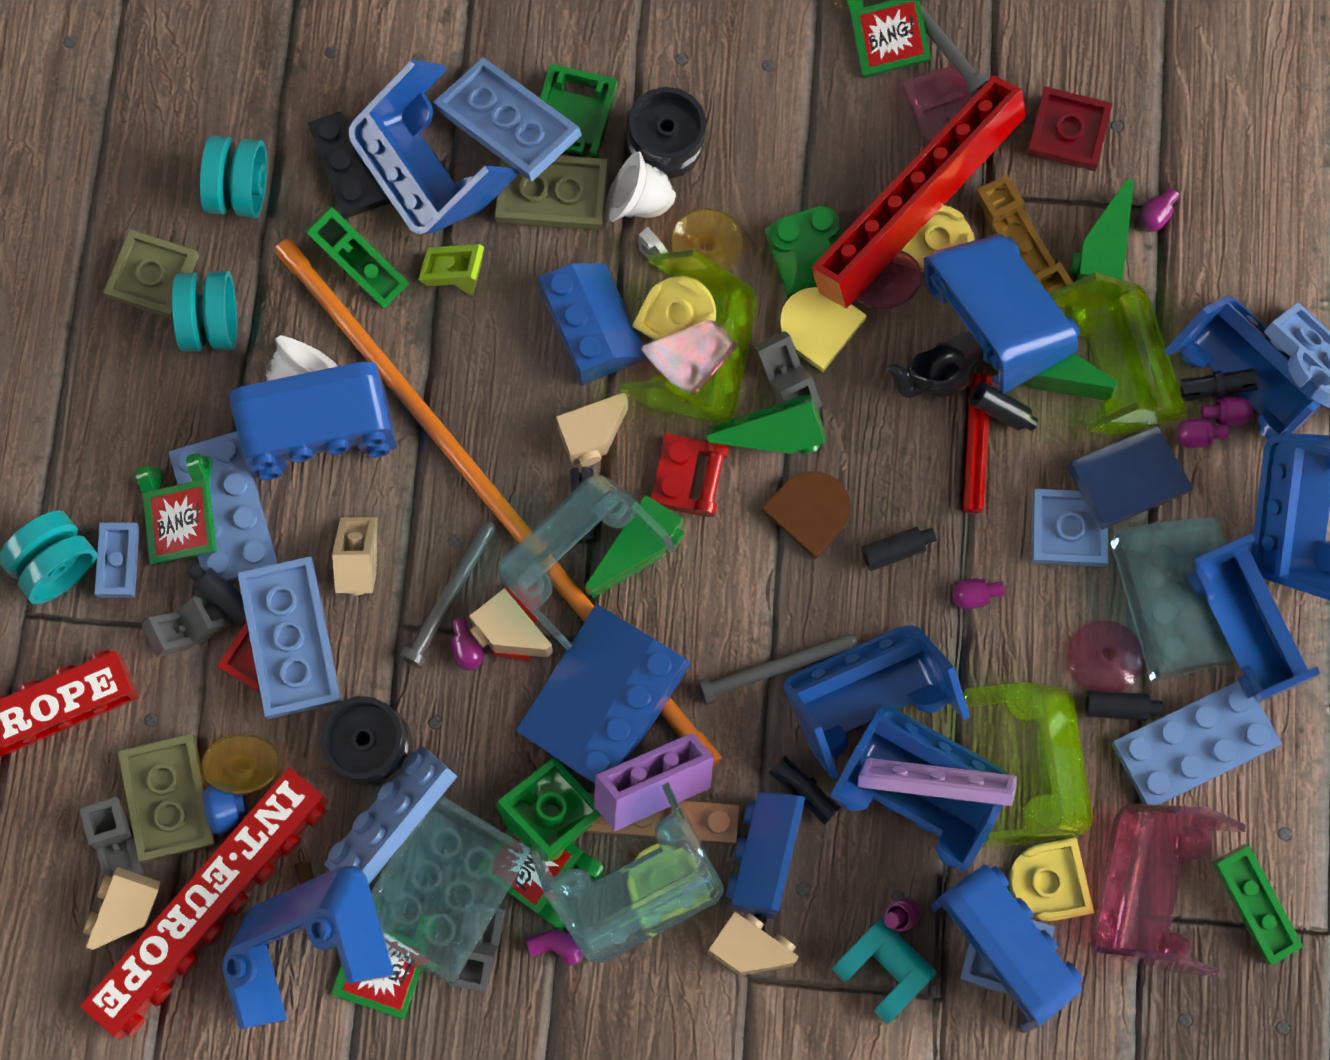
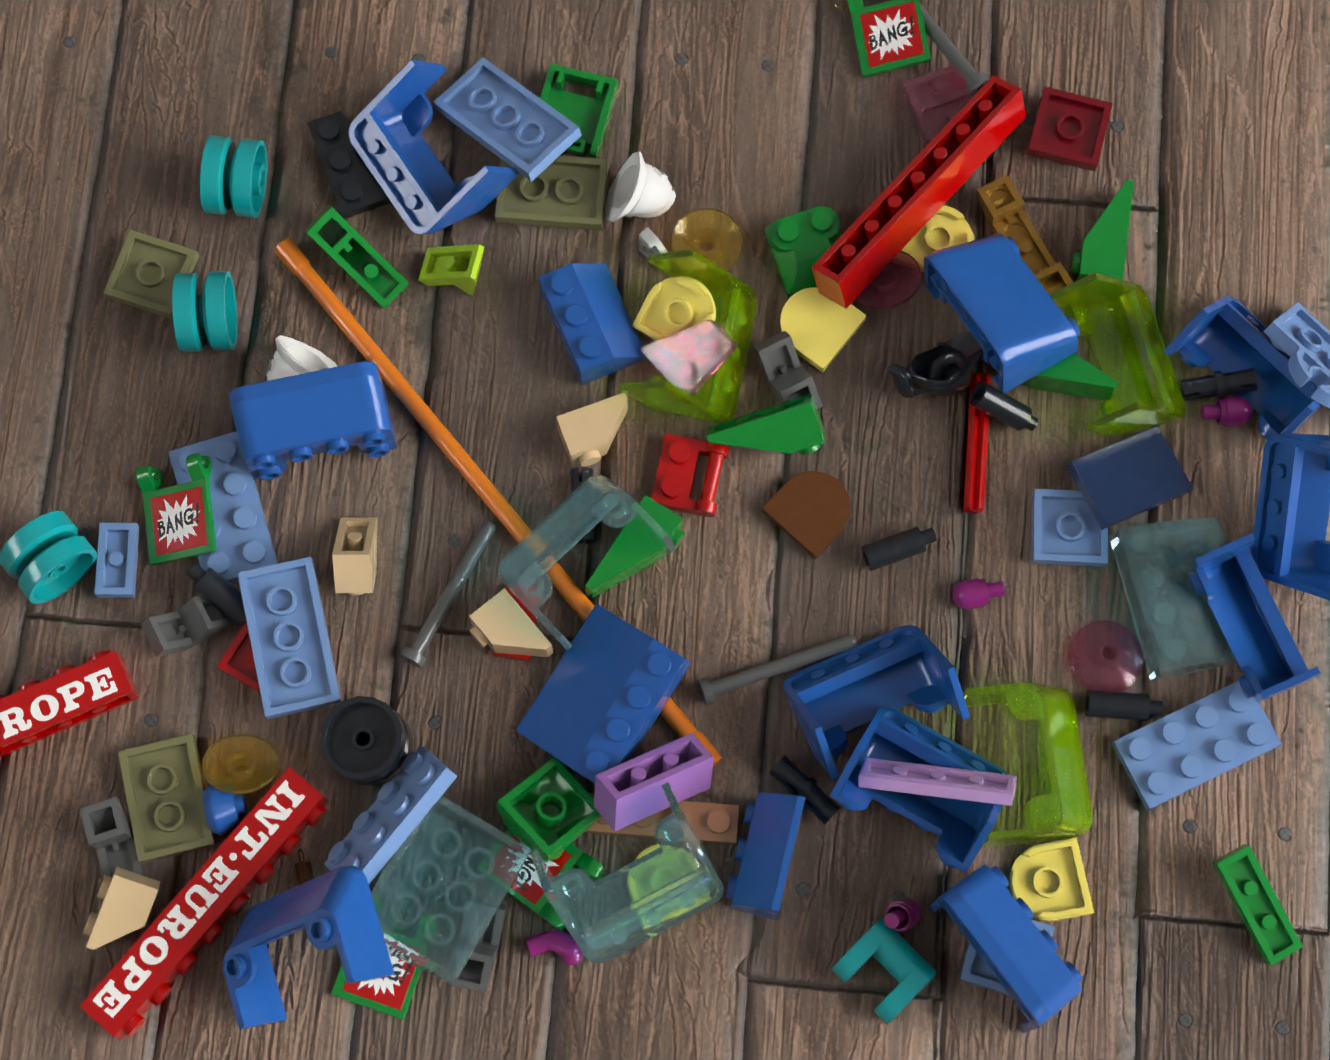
magenta cylinder [450,618,484,671] -> none
black wheel [626,87,707,179] -> none
tan slope [708,911,799,976] -> none
clear pink windscreen [1091,804,1246,977] -> none
magenta cylinder [1137,187,1179,232] -> none
magenta cylinder [1176,418,1229,448] -> none

